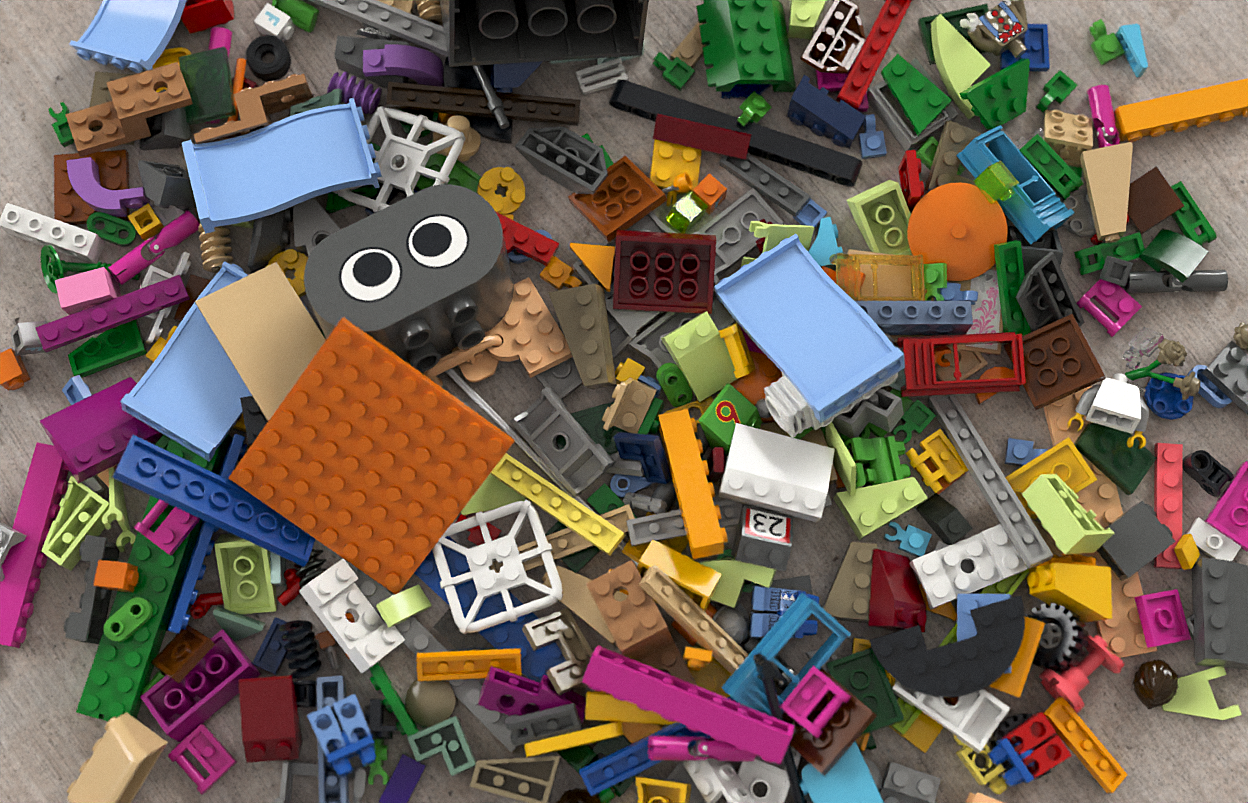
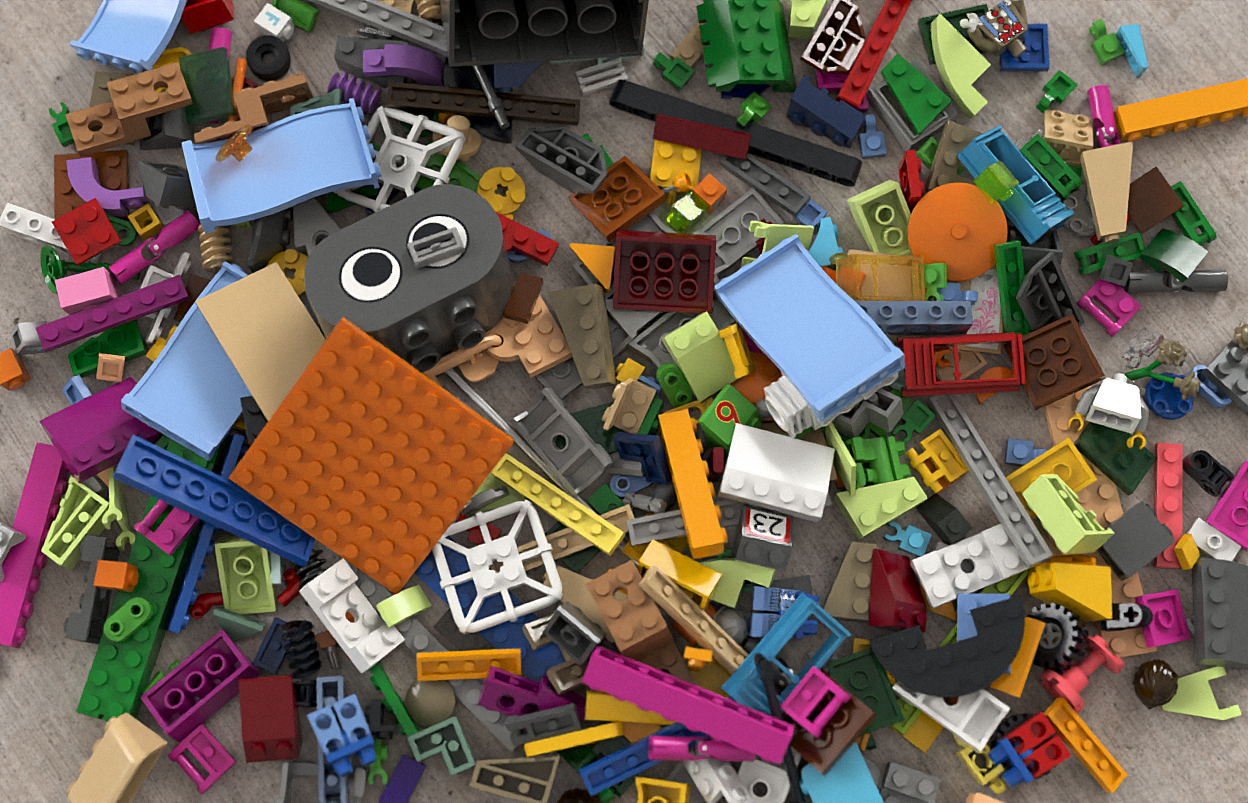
reddish brown tile [151,625,215,684] -> none
light orange plate [539,256,582,290] -> none
green wing [960,58,1030,130] -> none
none -> red plate [52,198,122,266]
none -> light nougat tile [96,353,125,382]
none -> clear orange piece [215,124,253,162]
none -> light grey tile [407,227,465,269]
none -> light grey tile [462,486,510,516]
none -> reddish brown tile [504,273,544,324]
none -> dark grey slope [543,601,607,665]
none -> black piece [1100,603,1153,631]

